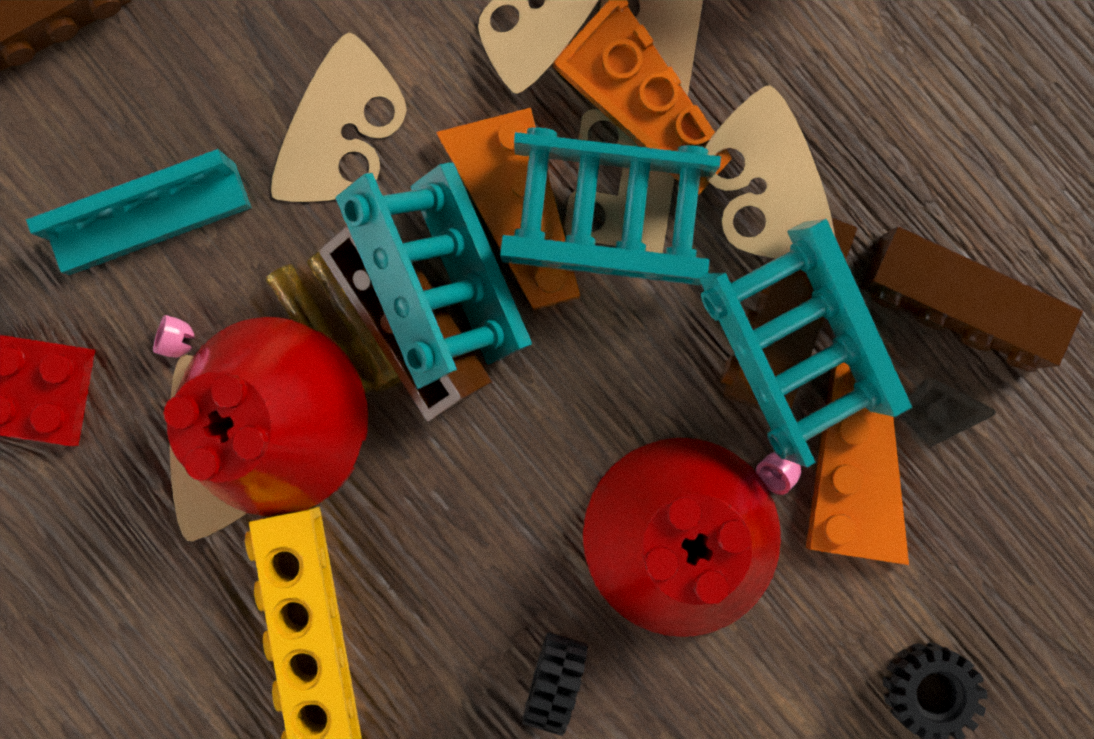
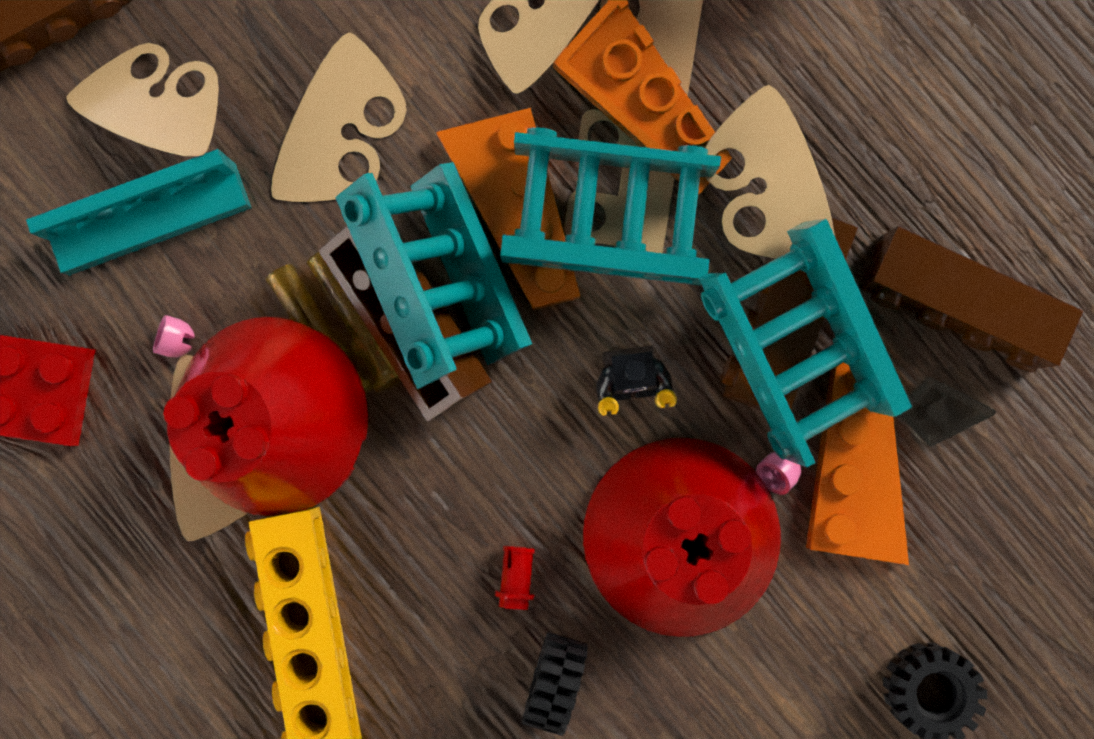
none -> tan piece [66,43,219,157]
none -> red pin [495,546,535,610]
none -> black piece [596,345,677,416]

